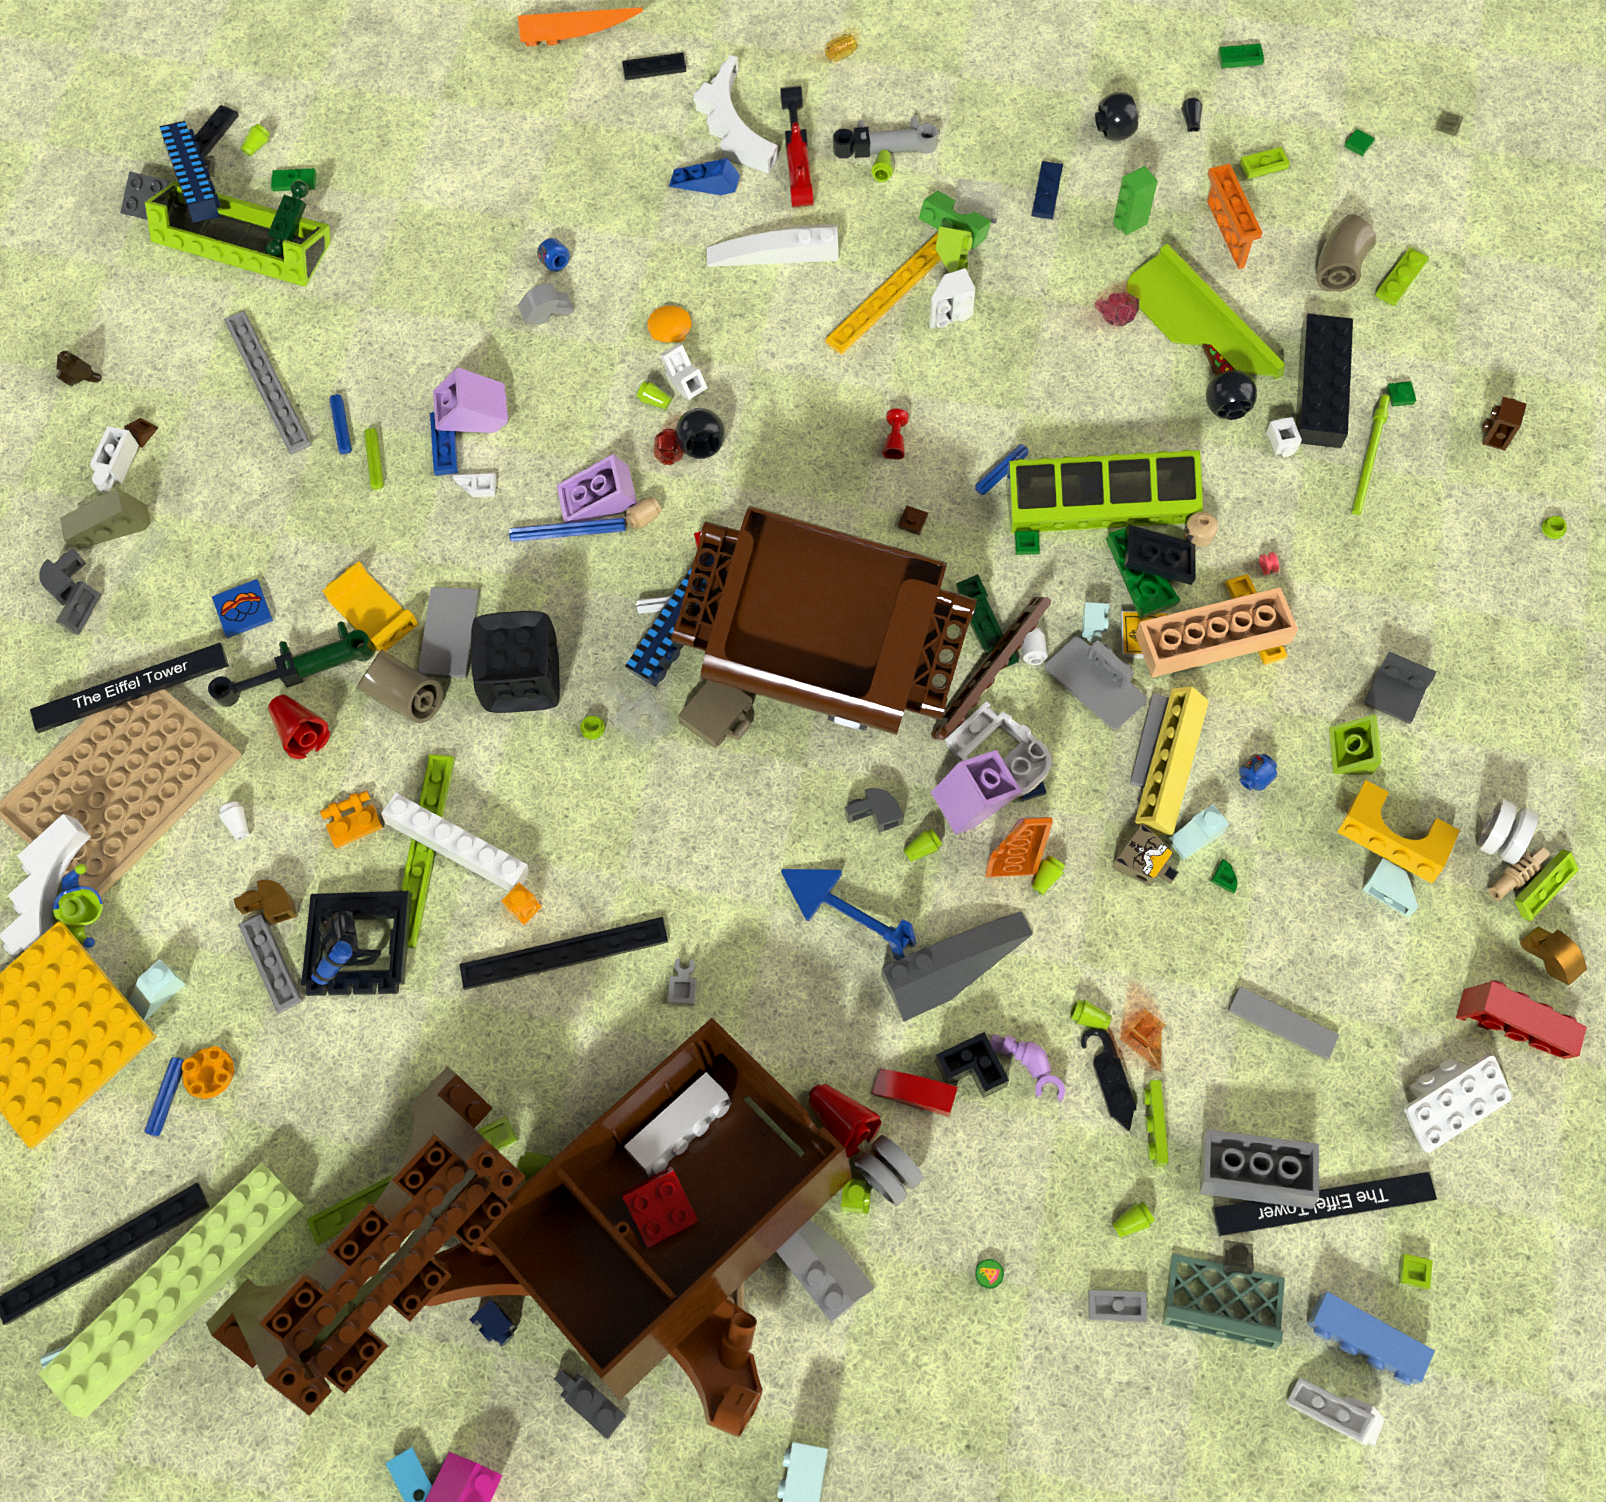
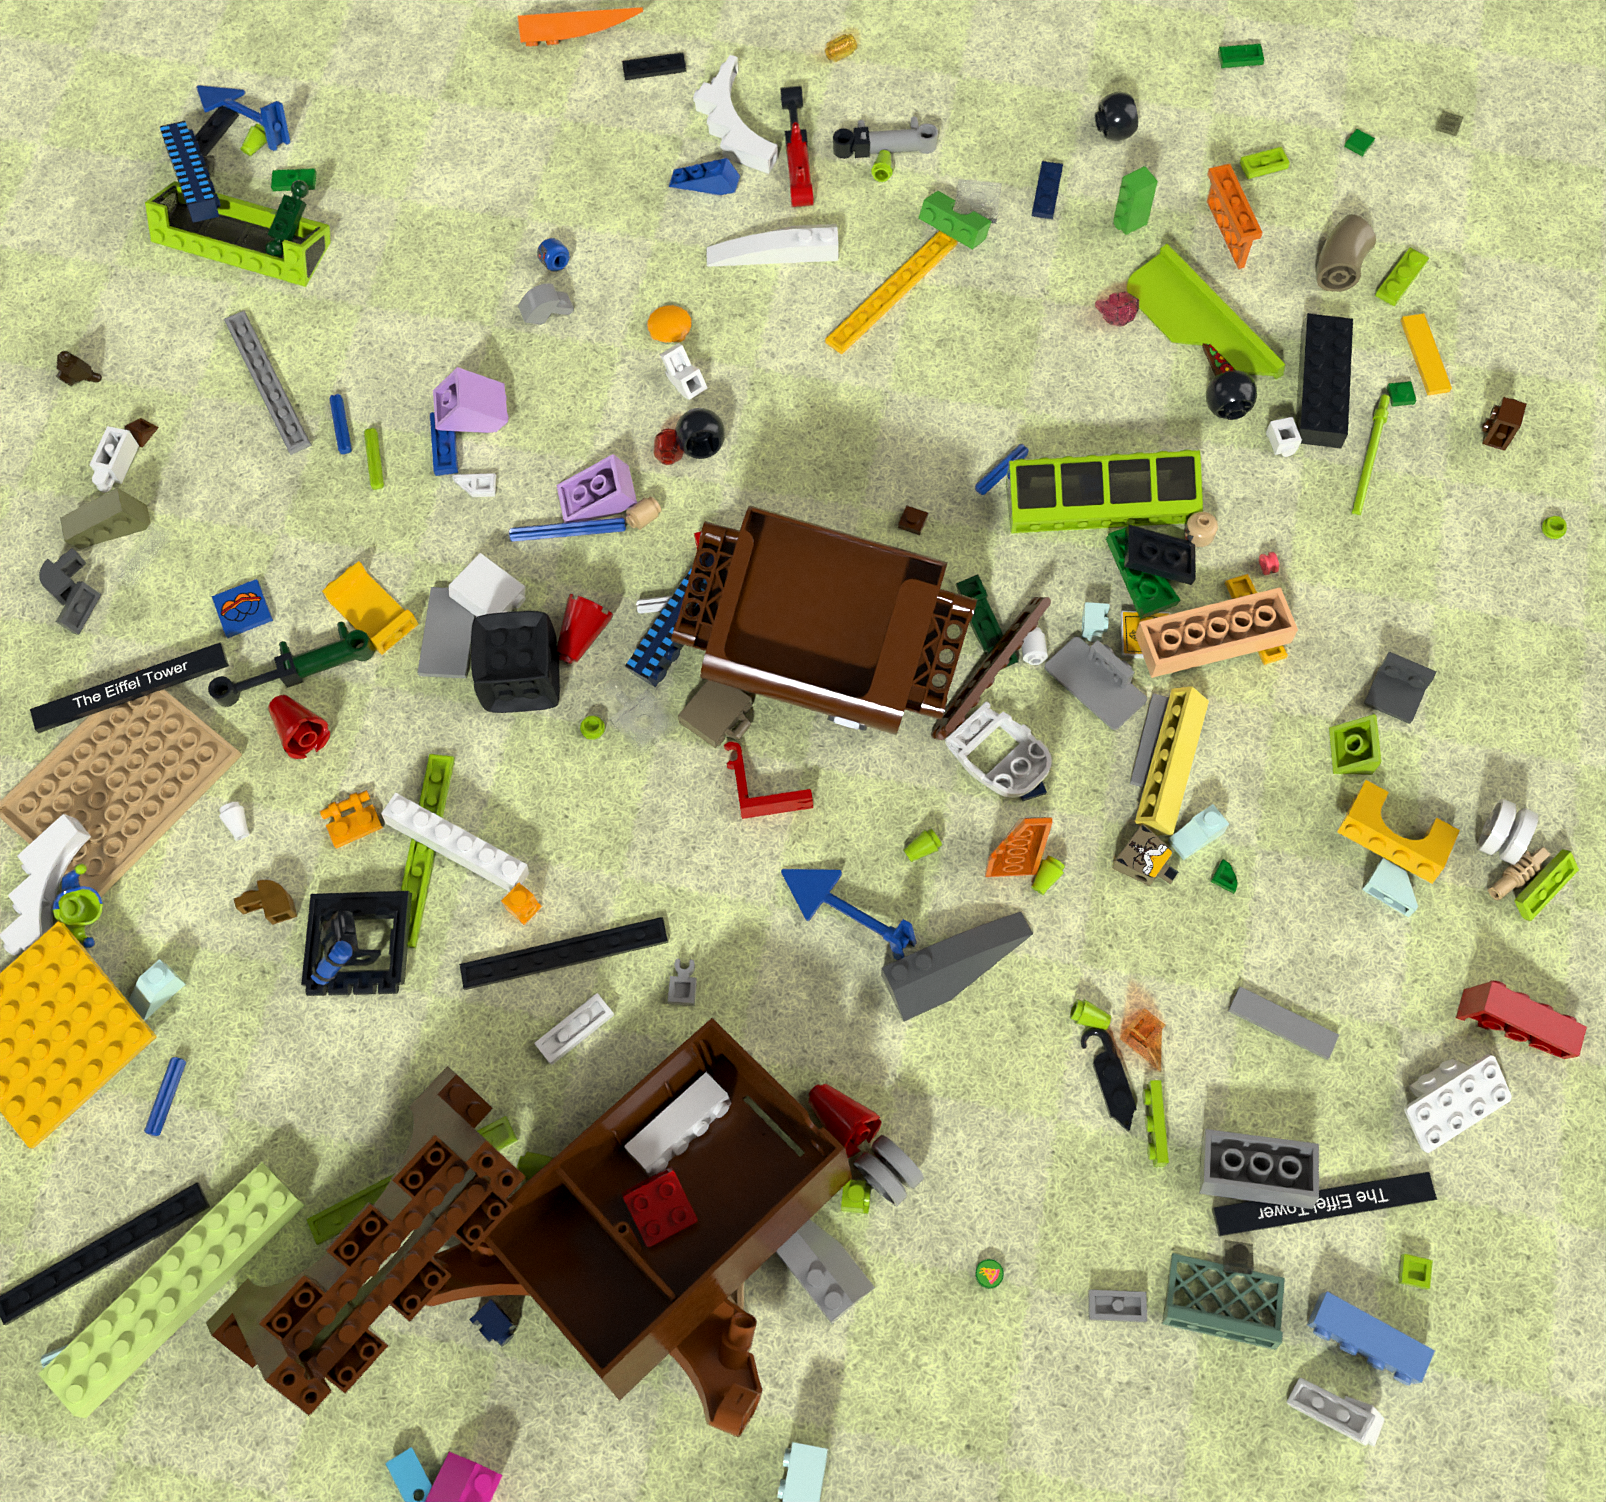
dark grey hinge [120,171,170,220] -> none
light orange dish [182,1046,234,1099] -> none
light grey tile [238,913,303,1014] -> none
dark tan brick [356,649,443,723] -> none
dark grey hinge [554,1370,627,1440] -> none
lime cone [636,381,672,410] -> none
dark grey brick [845,788,903,833] -> none
red slope [872,1068,958,1117] -> none
red piece [882,408,909,460] -> none
white slope [929,268,975,328] -> none
lavender slope [931,750,1022,835] -> none
lime slope [935,227,973,273] -> none
black brick [935,1032,1009,1098] -> none
lavender piece [990,1034,1065,1102] -> none
green tile [1014,531,1040,555] -> none
lime cone [1112,1201,1155,1238] -> none
black cone [1181,98,1203,132] -> none
blue head [1239,754,1277,791] -> none
pearl gold brick [1520,926,1587,986] -> none
none -> blue piece [196,85,291,151]
none -> white brick [449,553,526,617]
none -> white plate [534,993,614,1066]
none -> red cone [556,594,614,664]
none -> red hinge [724,742,813,819]
none -> yellow tile [1401,313,1452,396]

